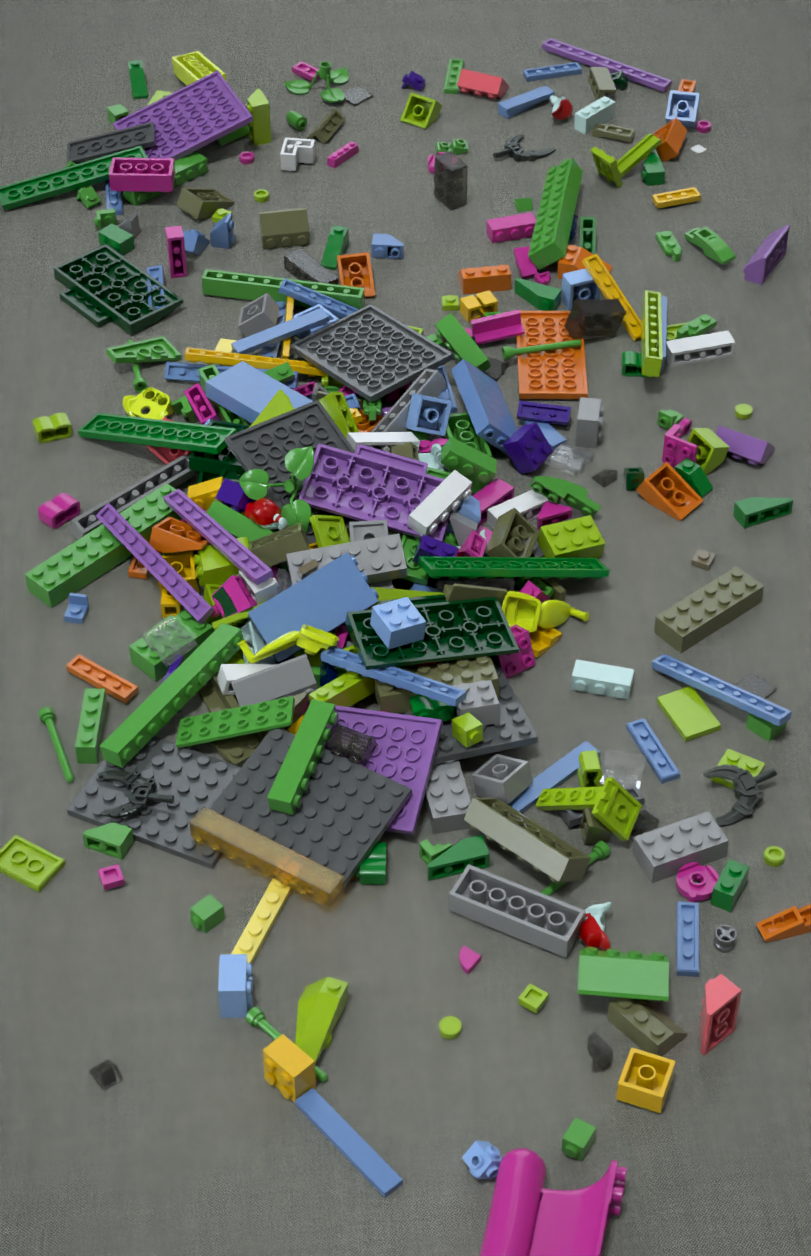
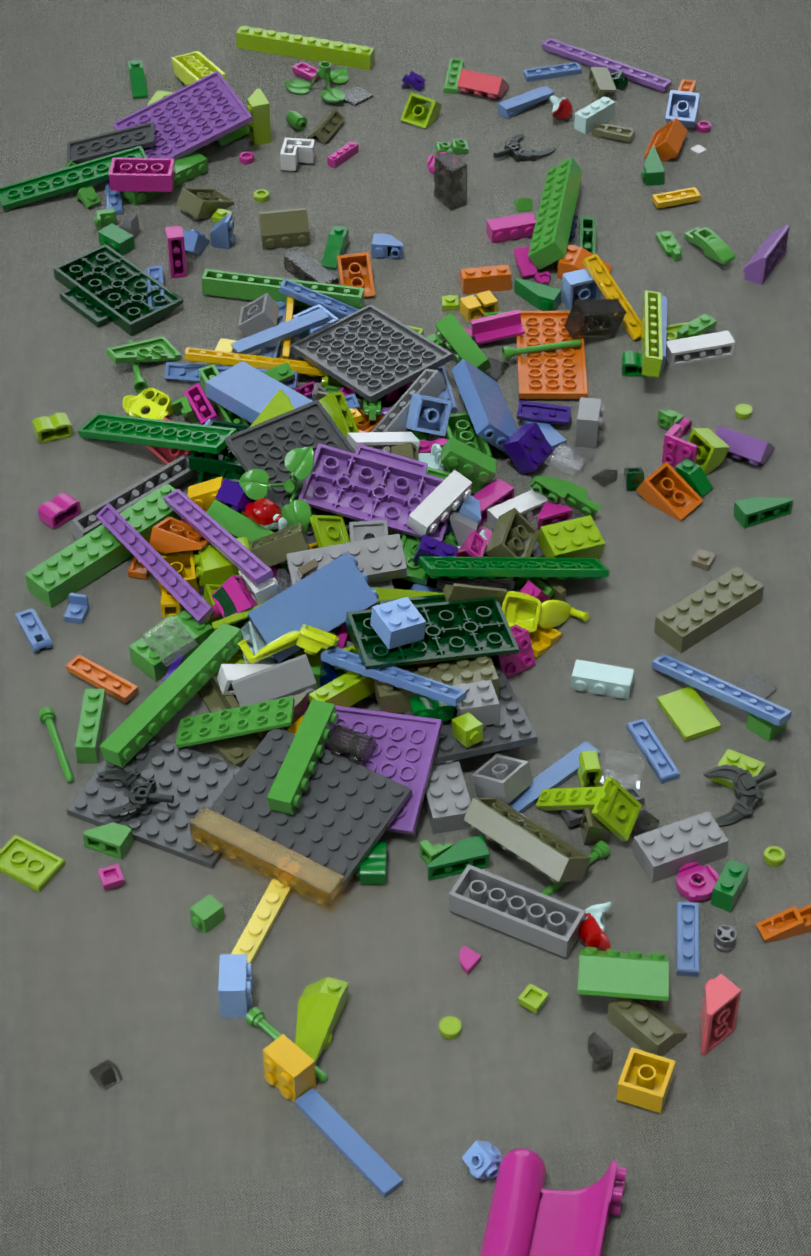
bright green brick [107,103,129,125] -> none
bright green brick [561,1117,596,1161] -> none
lime bracket [590,133,662,188] -> none
none -> medium blue plate [15,608,53,653]
none -> lime brick [236,26,375,70]

